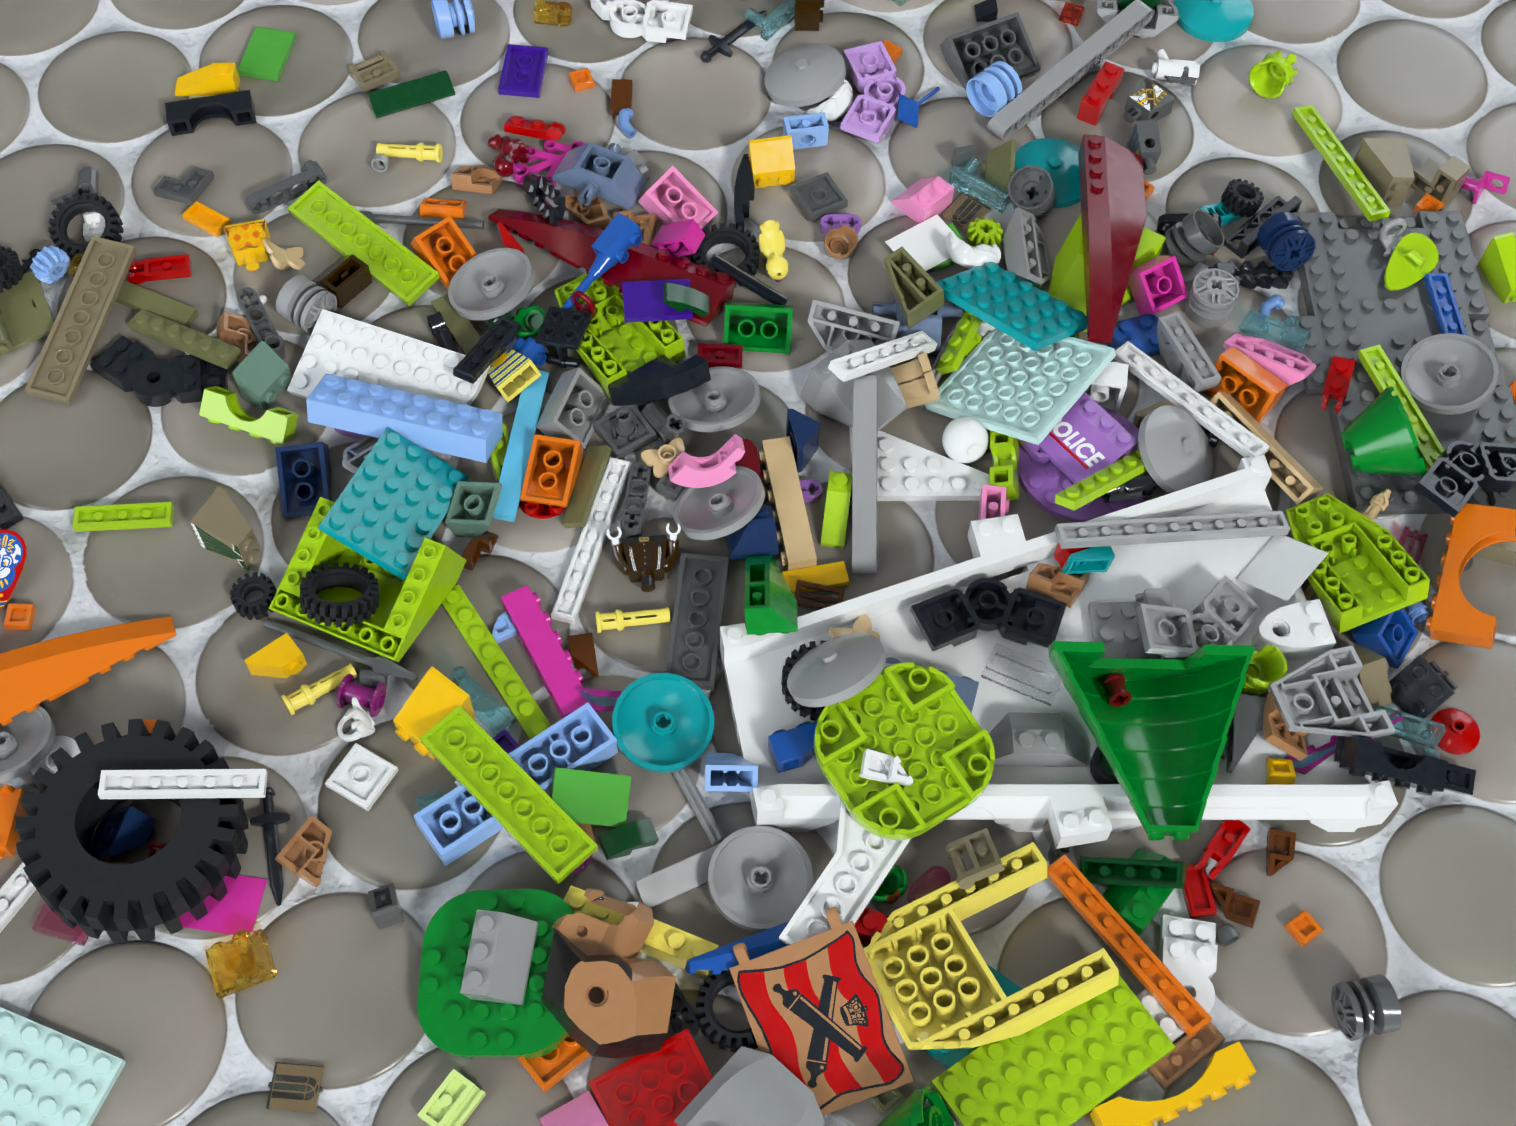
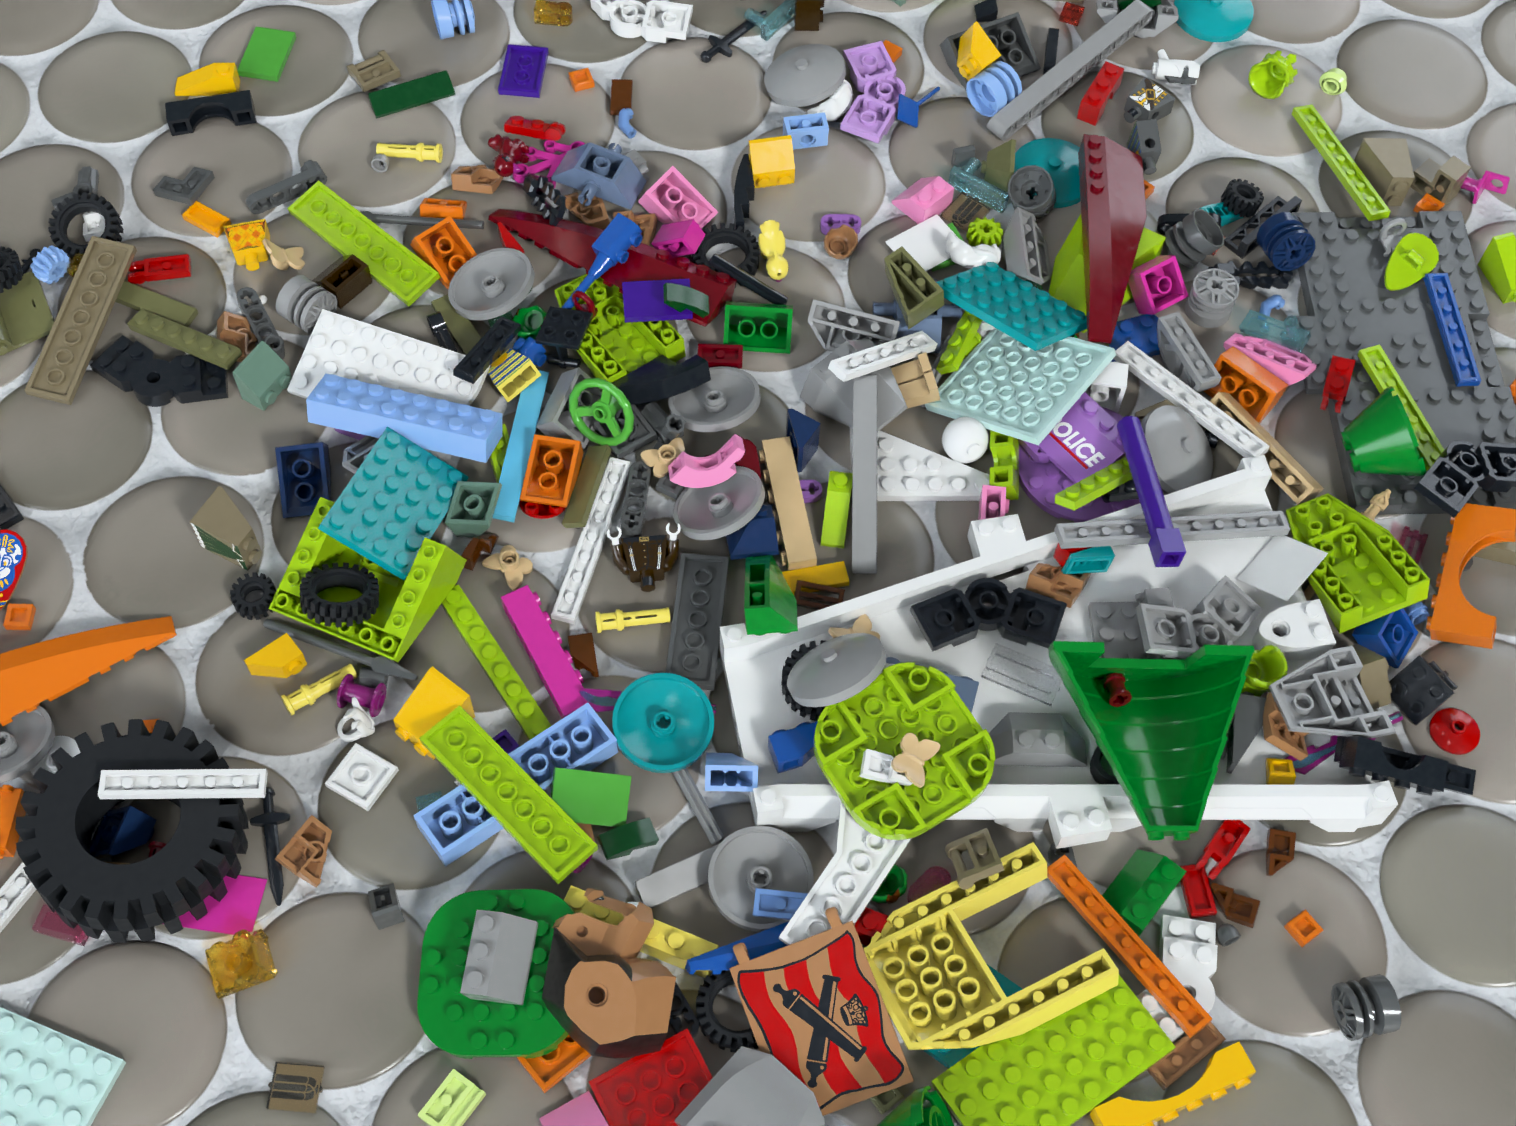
lime plate [72,502,174,532] -> none
arch [199,386,299,445] -> none
clear light blue piece [452,666,517,735] -> none
light blue tile [492,611,517,643] -> none
dark grey plate [790,172,848,222] -> none
dark green slope [1080,856,1188,889] -> none
clear light blue piece [1373,706,1446,758] -> none
light grey dish [1401,333,1498,415] -> none
none -> tan animal [482,545,533,591]
none -> bright green piece [569,378,634,446]
none -> medium blue plate [753,888,808,920]
none -> tan animal [891,733,940,788]
none -> yellow slope [957,21,1001,81]
none -> black beam [1043,28,1059,75]
none -> dark purple brick [1117,416,1186,567]
none -> yellowish green cone [1319,68,1347,95]

